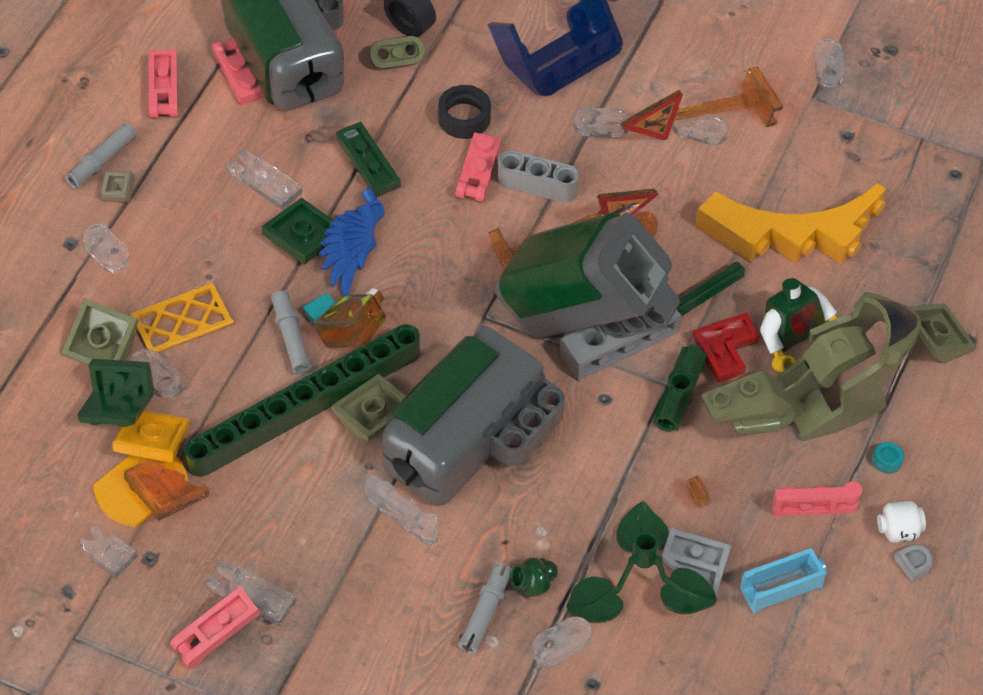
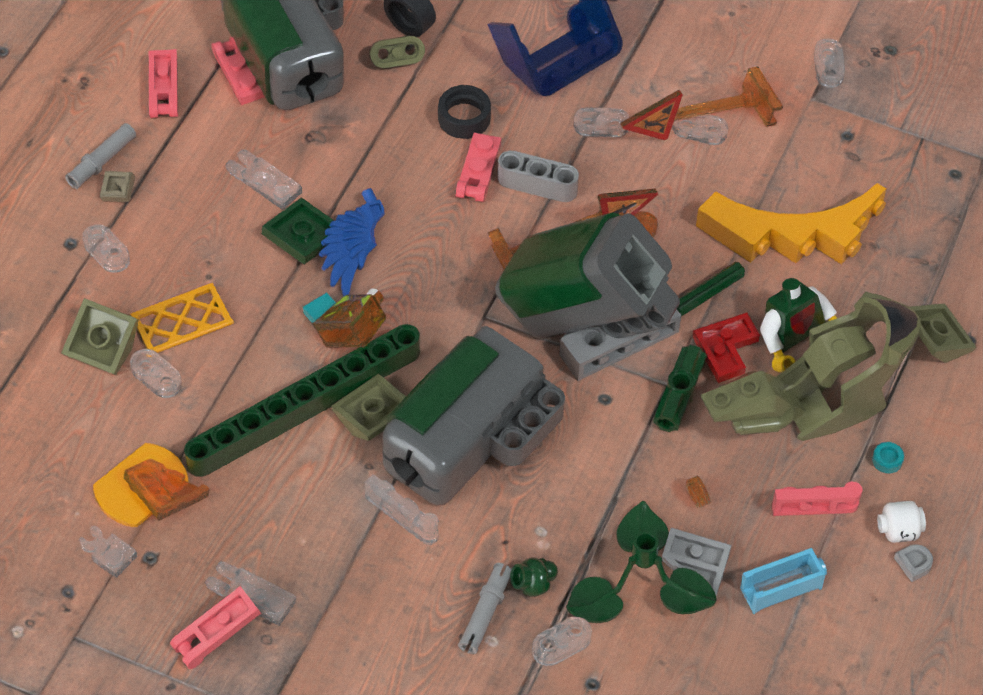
dark green bracket [77,359,155,427] -> none
light orange tile [113,410,190,463] -> none
light grey pin [270,290,312,374] -> none
dark green plate [336,121,401,198] -> none

